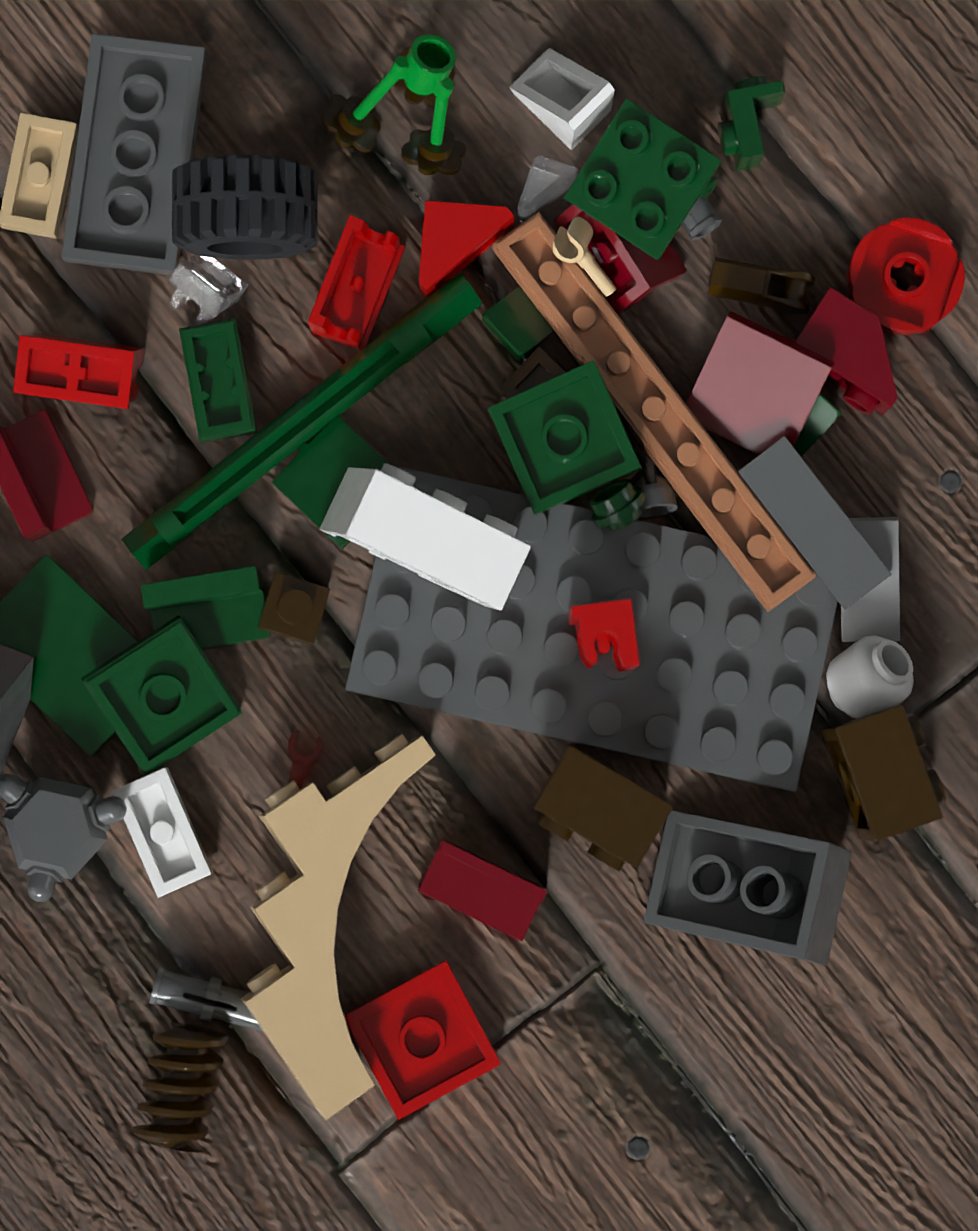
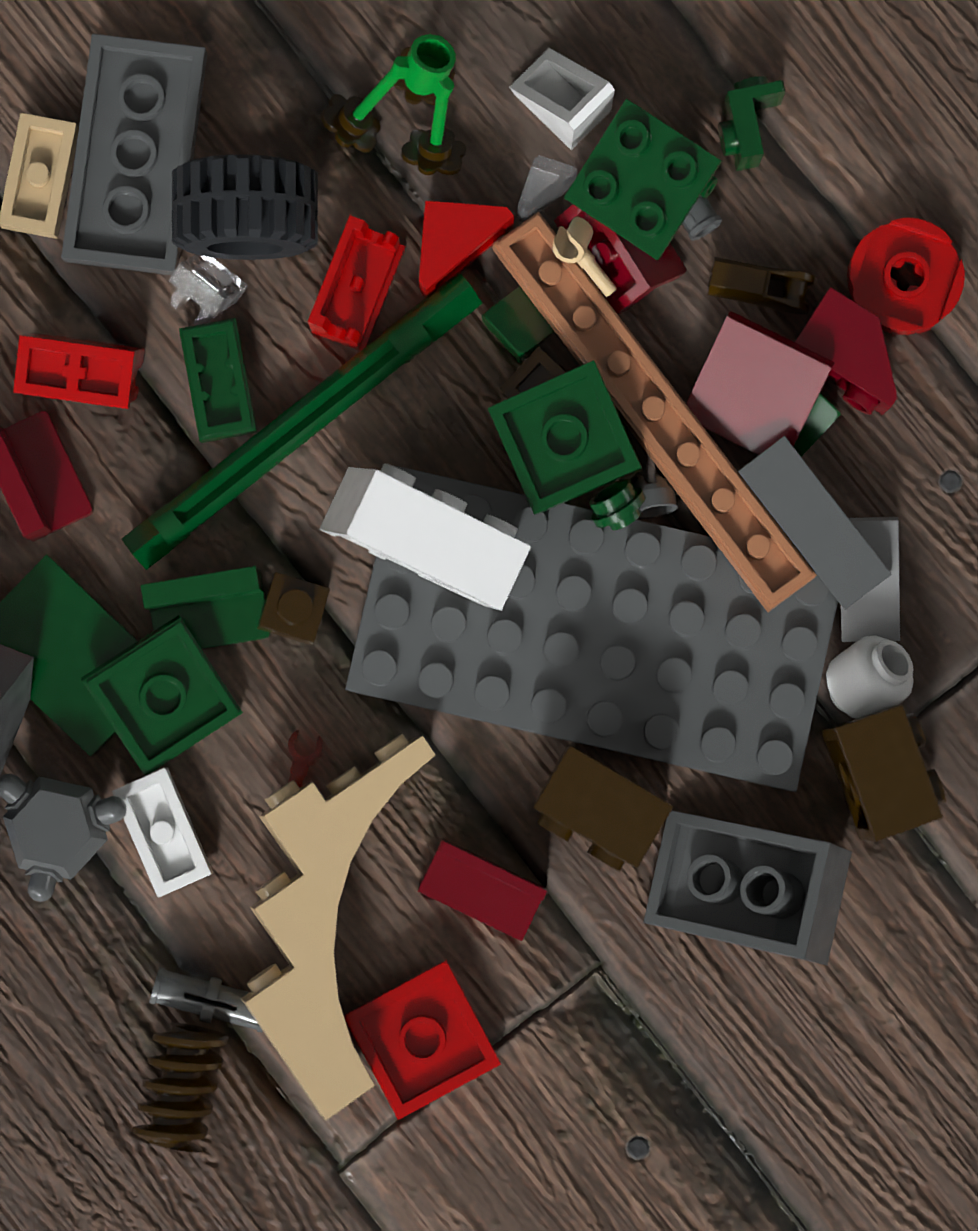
dark green piece [271,415,390,550] -> none
red hinge [568,599,640,672] -> none

